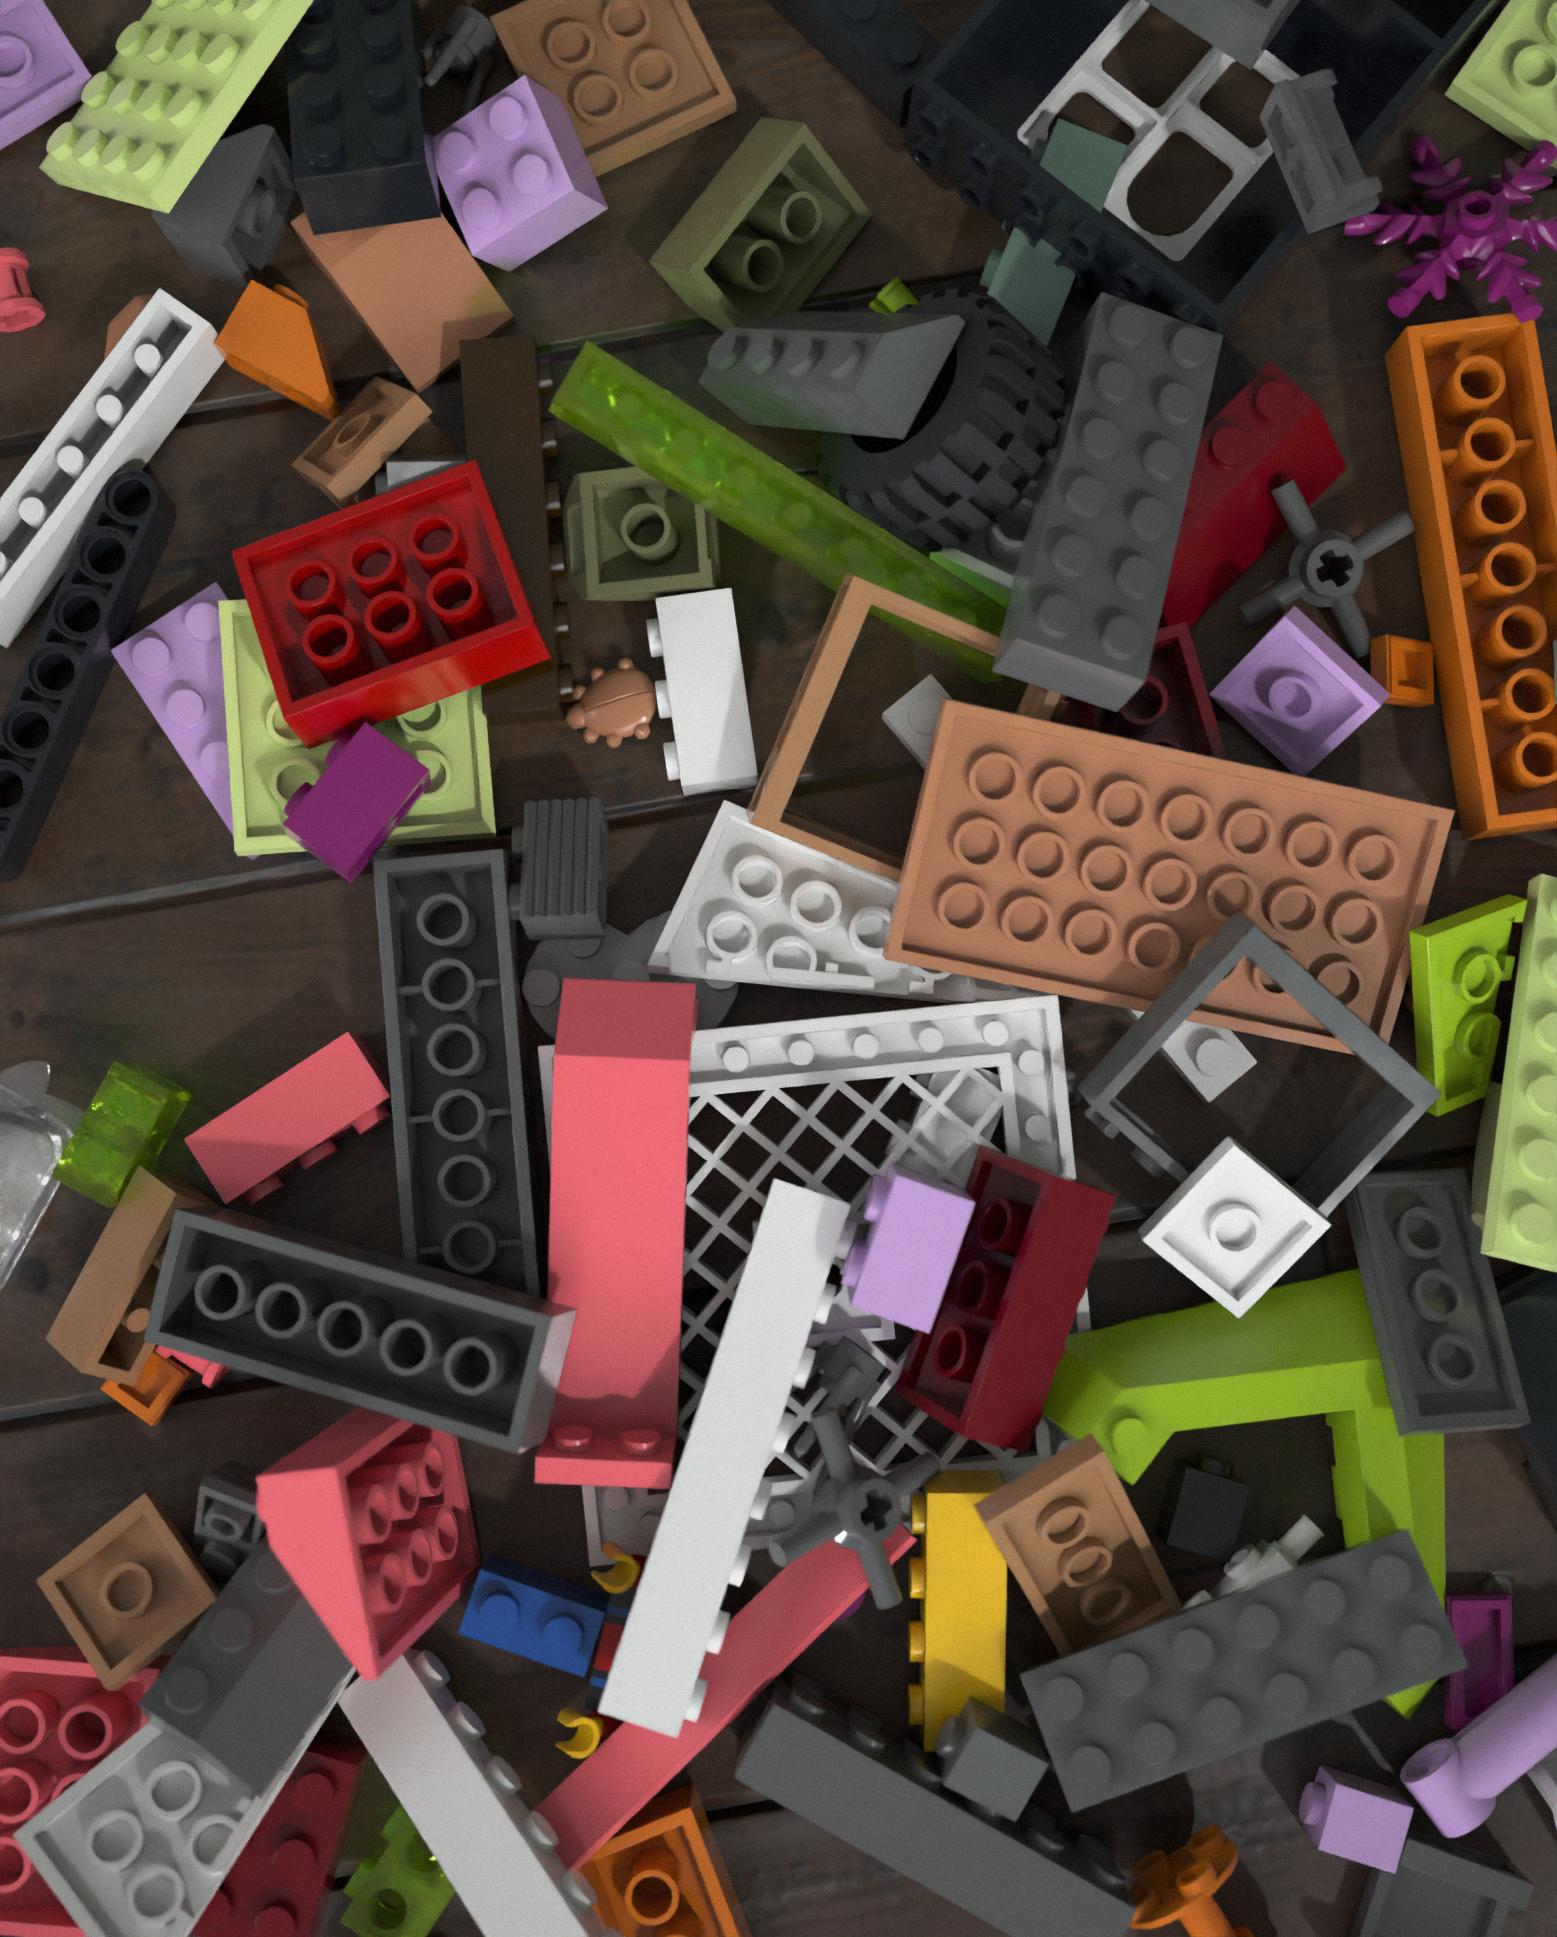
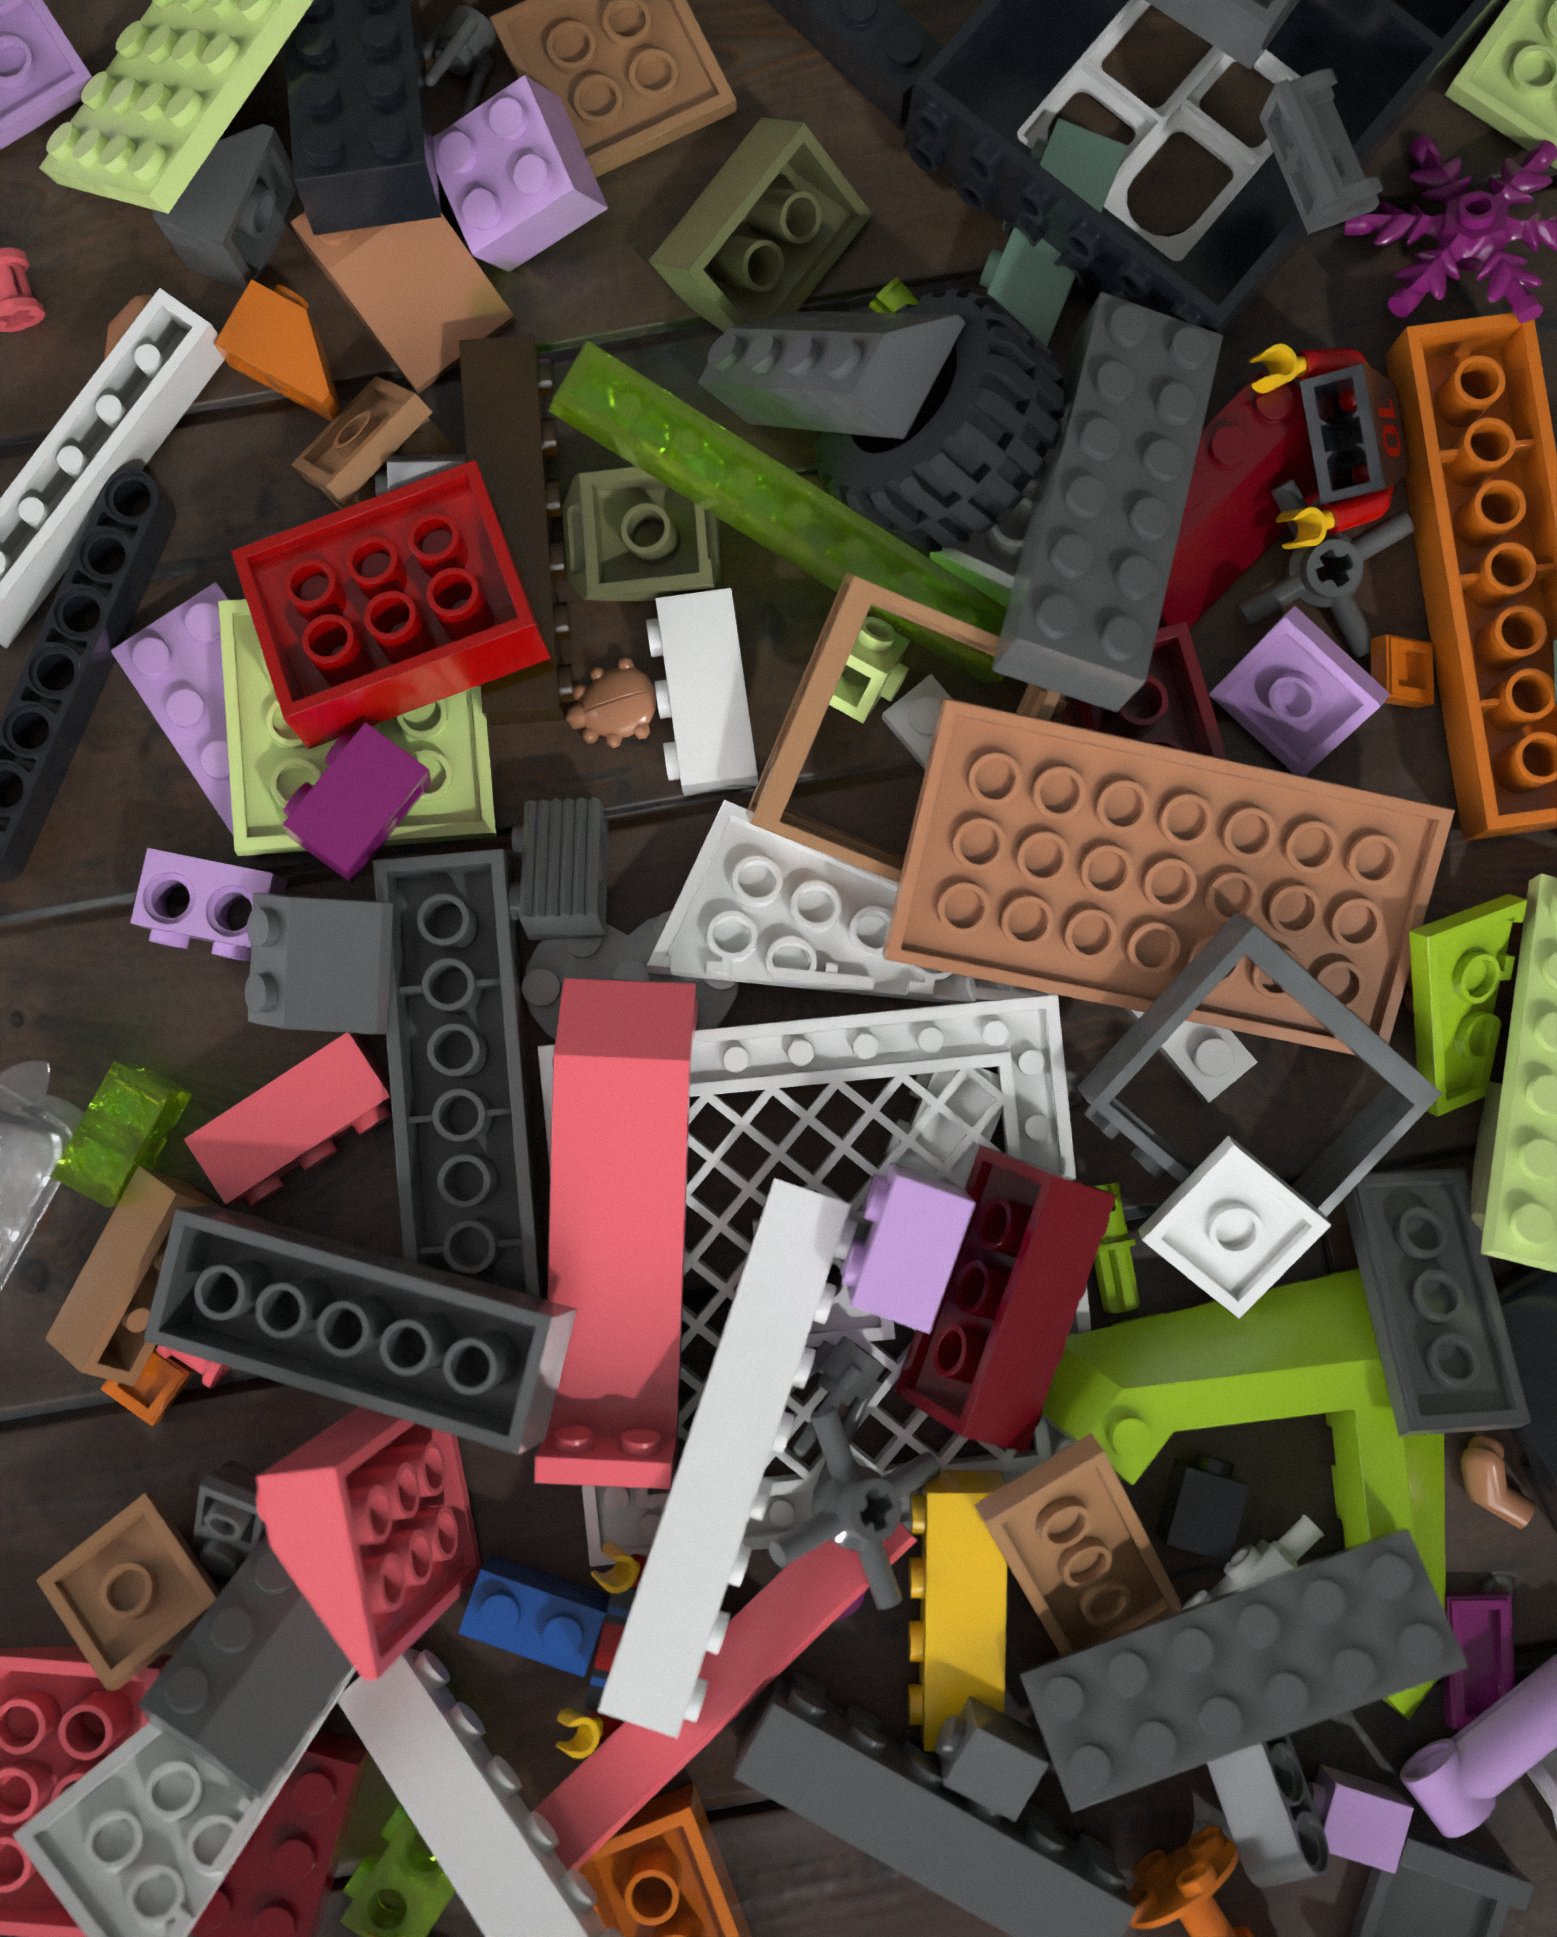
none -> lavender brick [130,848,288,962]
none -> dark grey slope [245,893,393,1034]
none -> yellowish green brick [829,616,911,723]
none -> lime axle [1094,1182,1140,1314]
none -> dark grey beam [1207,1733,1330,1888]
none -> torso [1249,343,1409,549]
none -> nougat arm [1460,1434,1536,1529]

